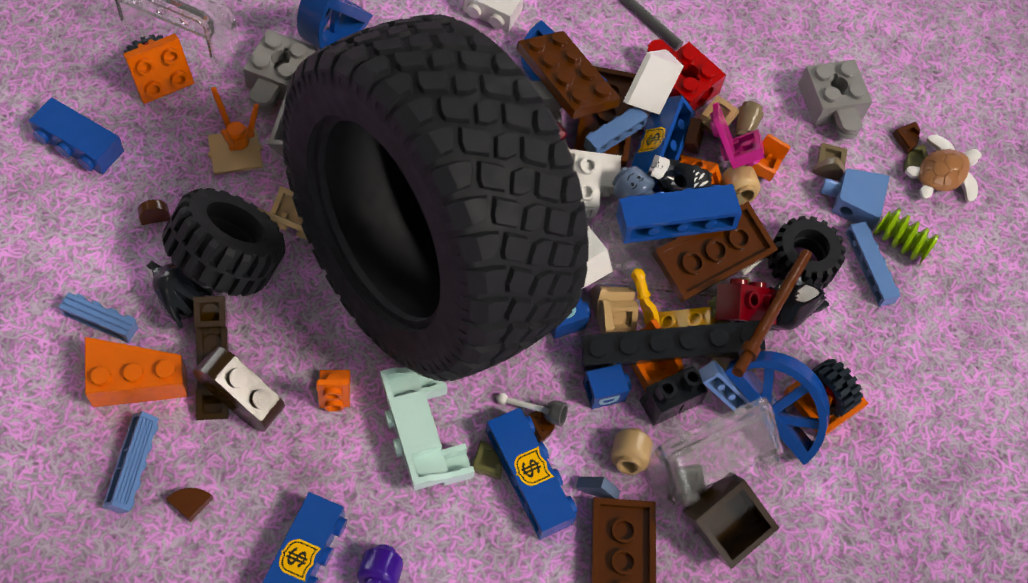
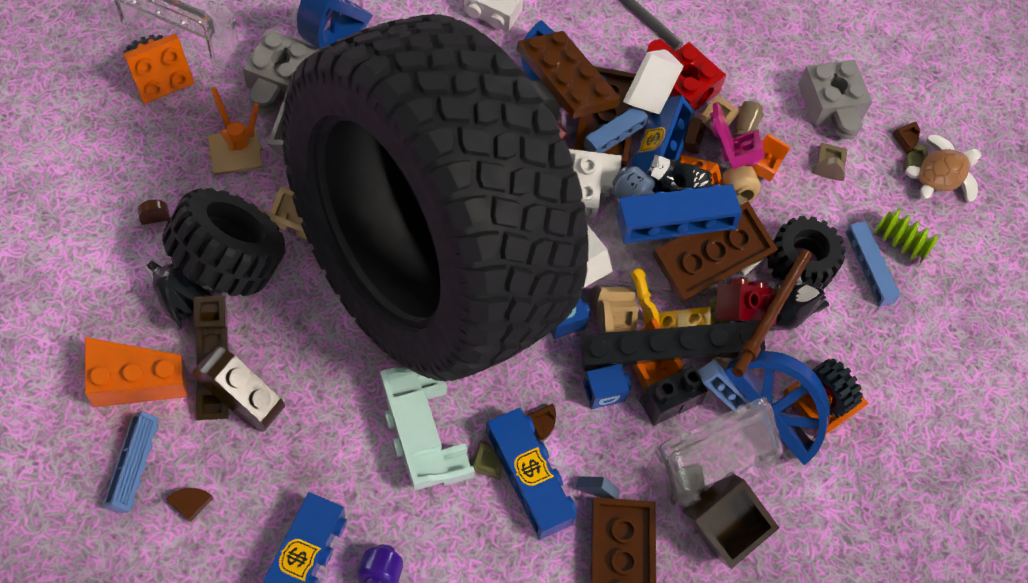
blue brick [29,97,124,175] -> none
medium blue piece [58,293,138,343] -> none
orange bracket [316,370,351,412] -> none
hinge [496,393,568,427] -> none
tan head [611,428,653,475] -> none
medium blue torso [820,169,890,230] -> none

